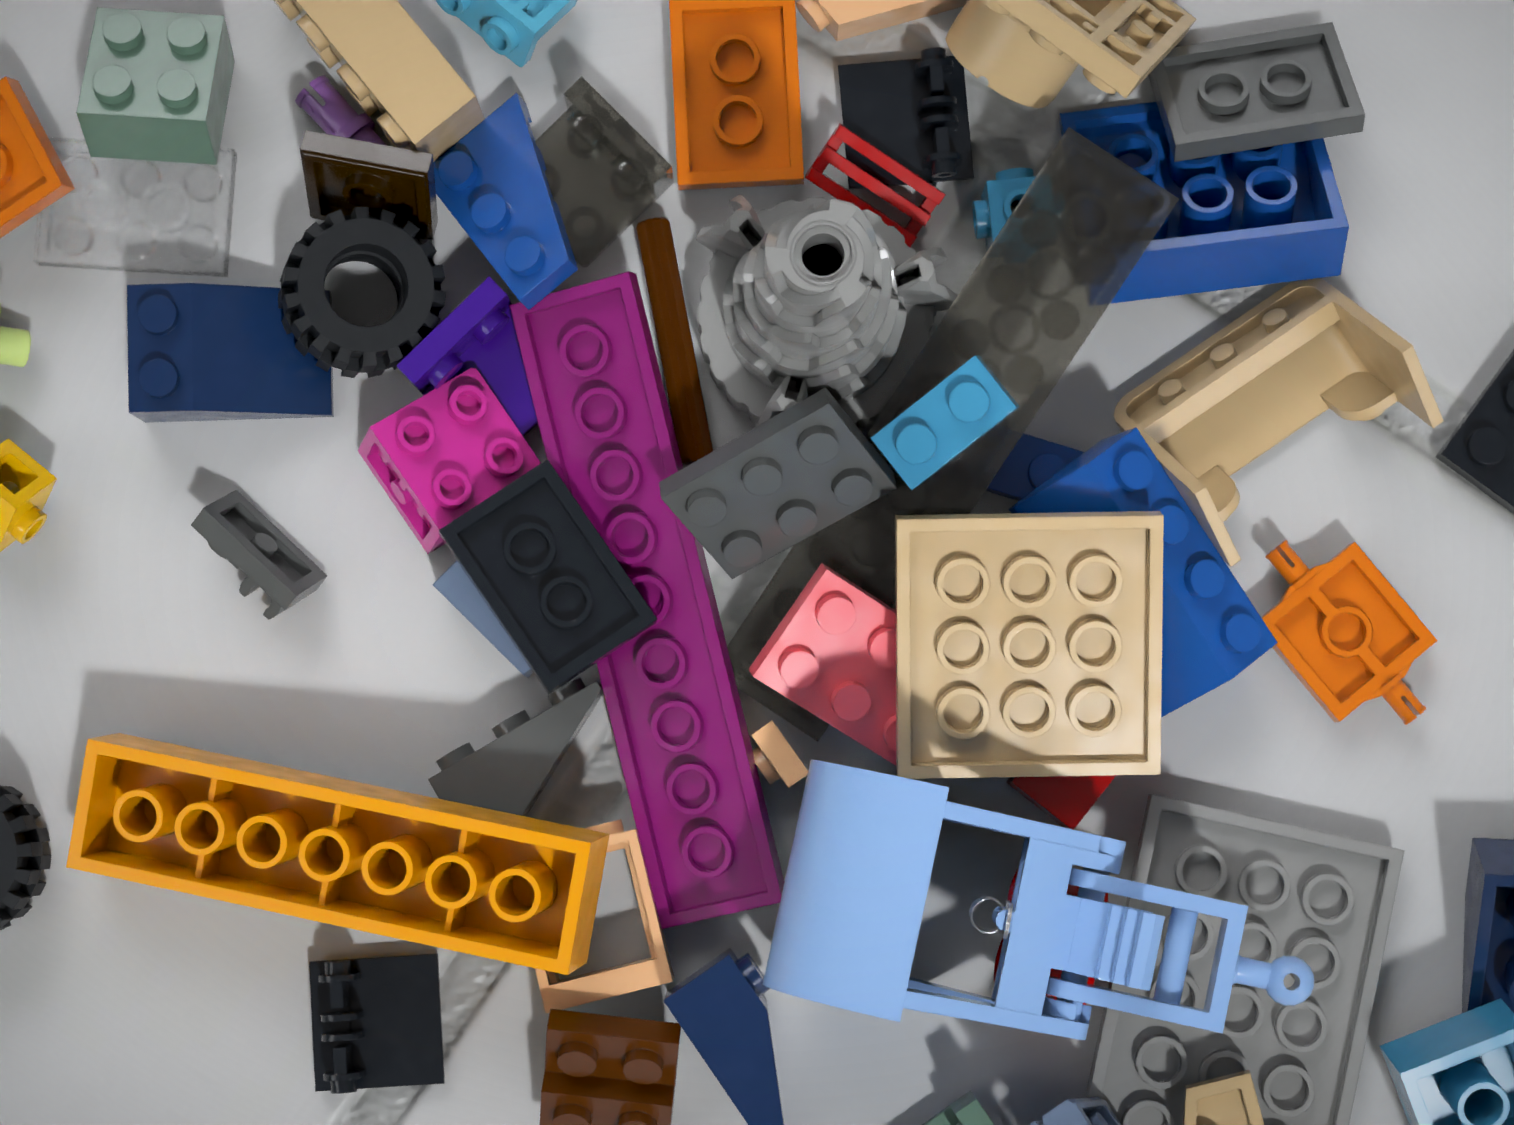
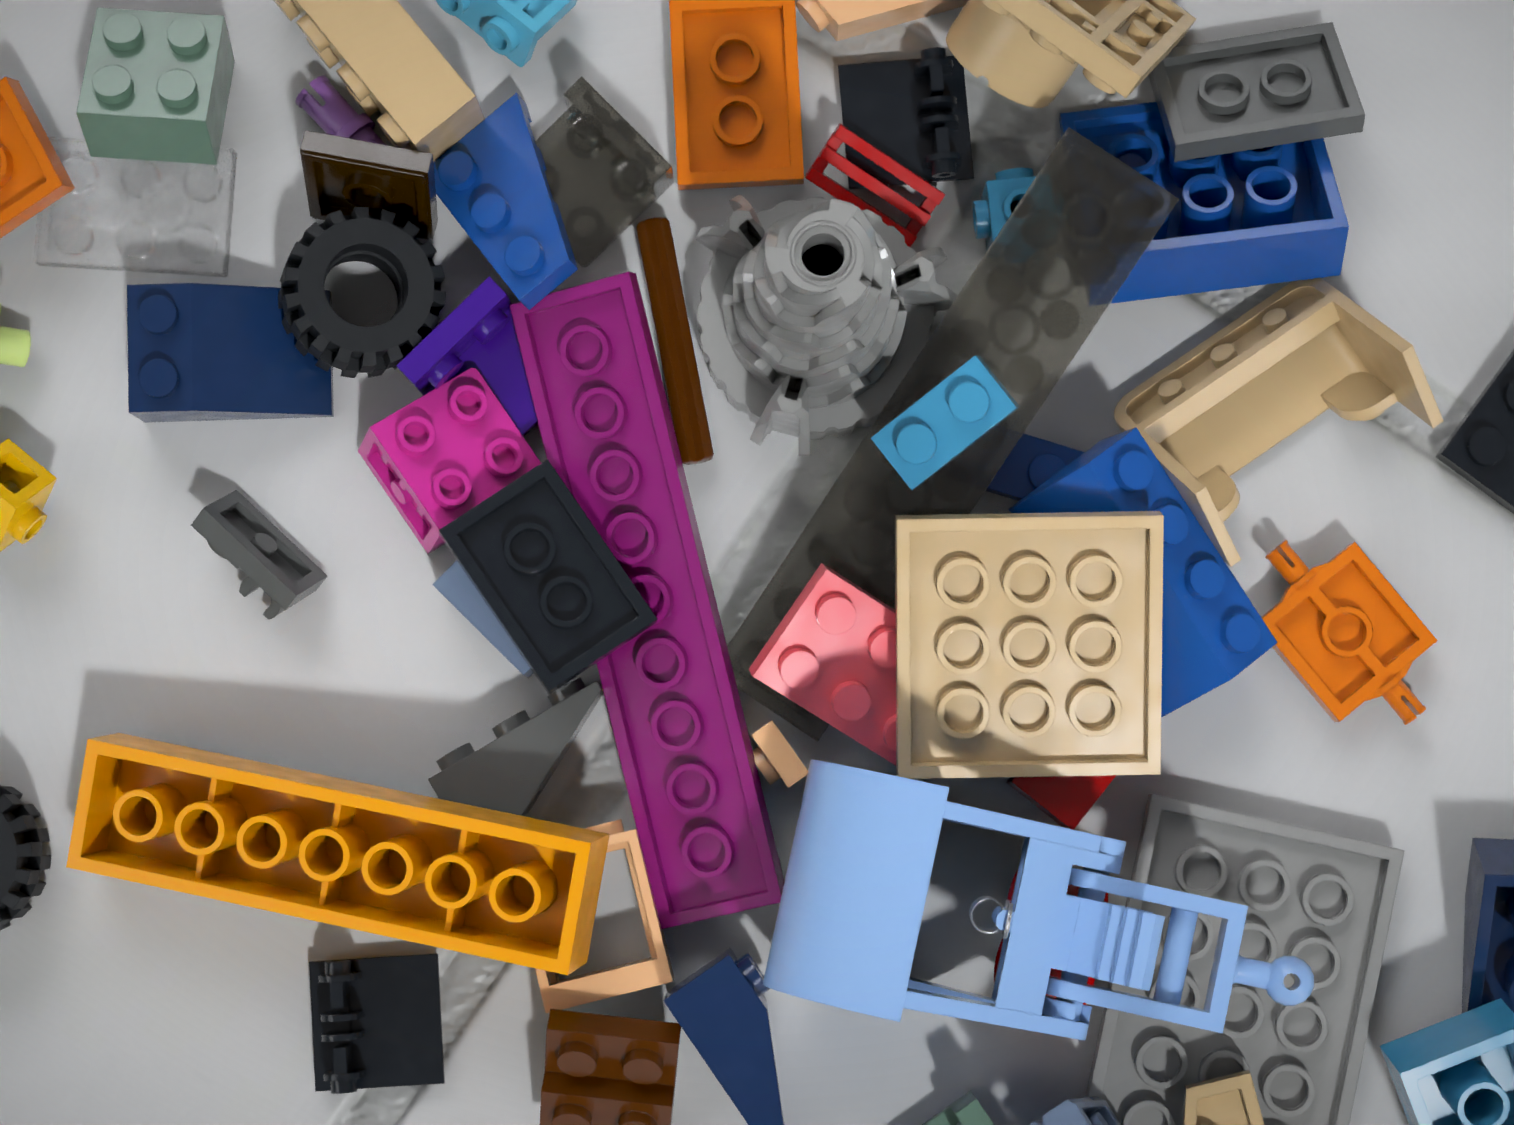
dark grey plate [659,388,897,579] -> none

